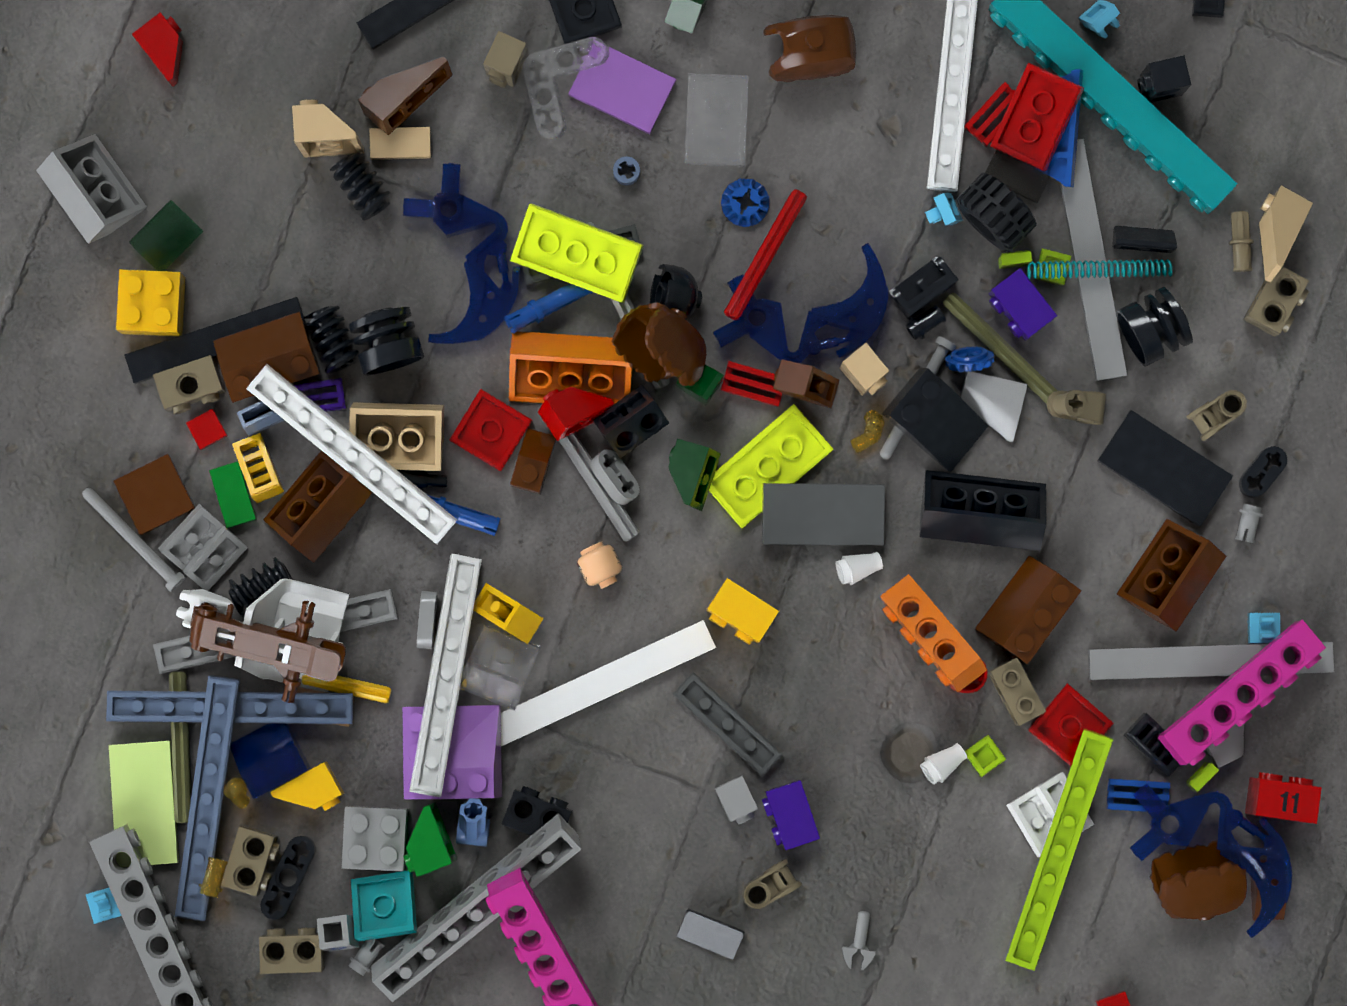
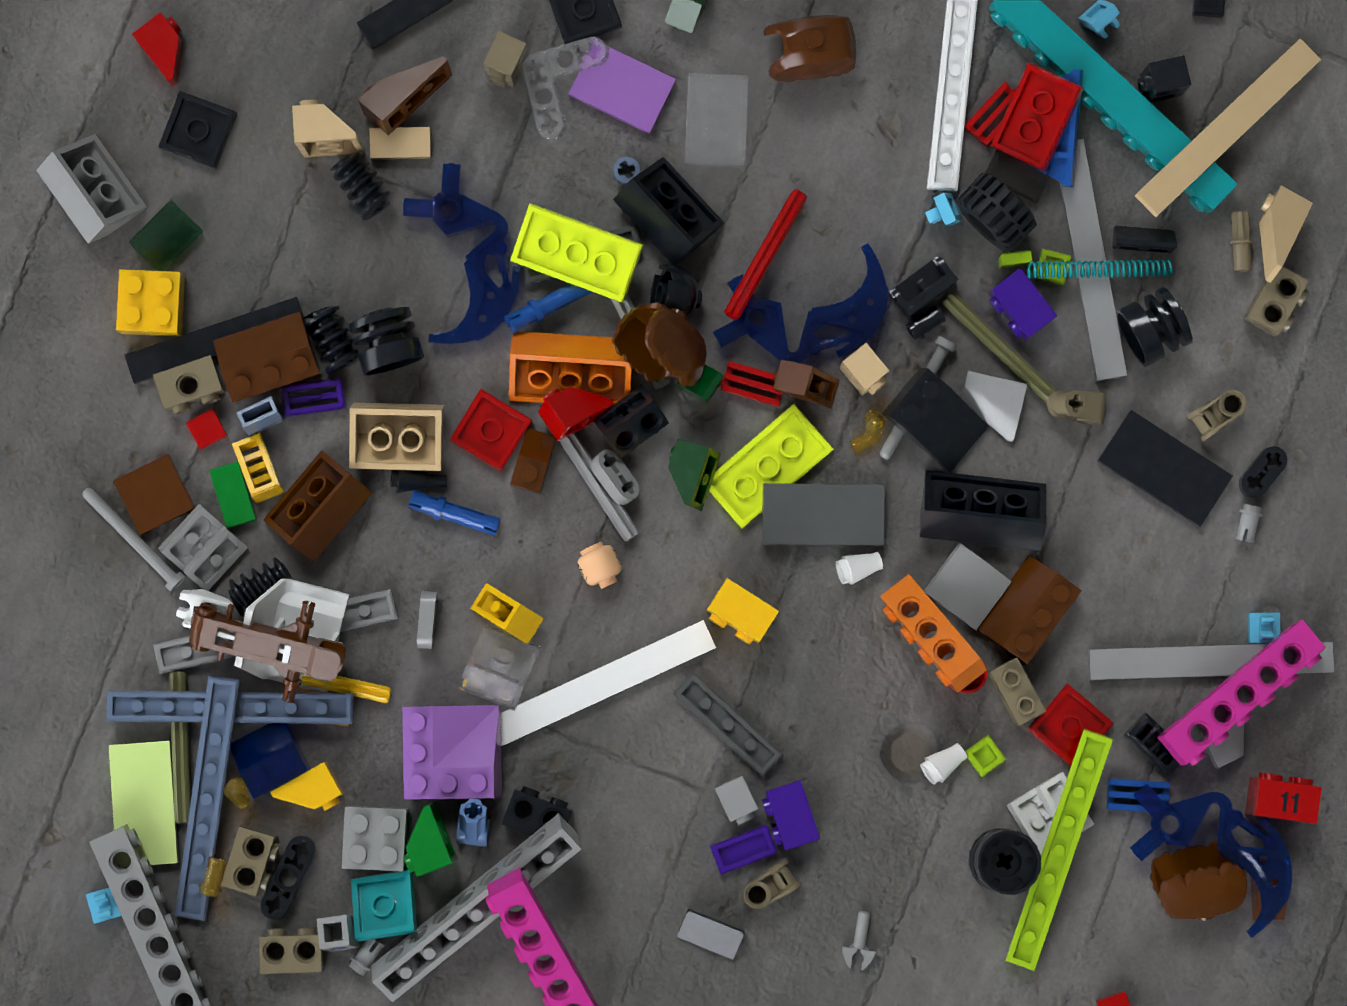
white tile [246,364,457,544] -> none
white tile [409,553,482,797] -> none
blue gear [721,178,769,227] -> none
blue gear [945,347,994,373] -> none
reddish brown slope [1117,519,1227,632] -> none
lime tile [1186,762,1219,792] -> none
none -> black tile [158,91,237,169]
none -> black slope [613,157,724,266]
none -> dark purple tile [710,824,778,875]
none -> light grey slope [924,543,1012,630]
none -> black wheel [969,828,1041,895]
none -> tan tile [1135,38,1321,217]

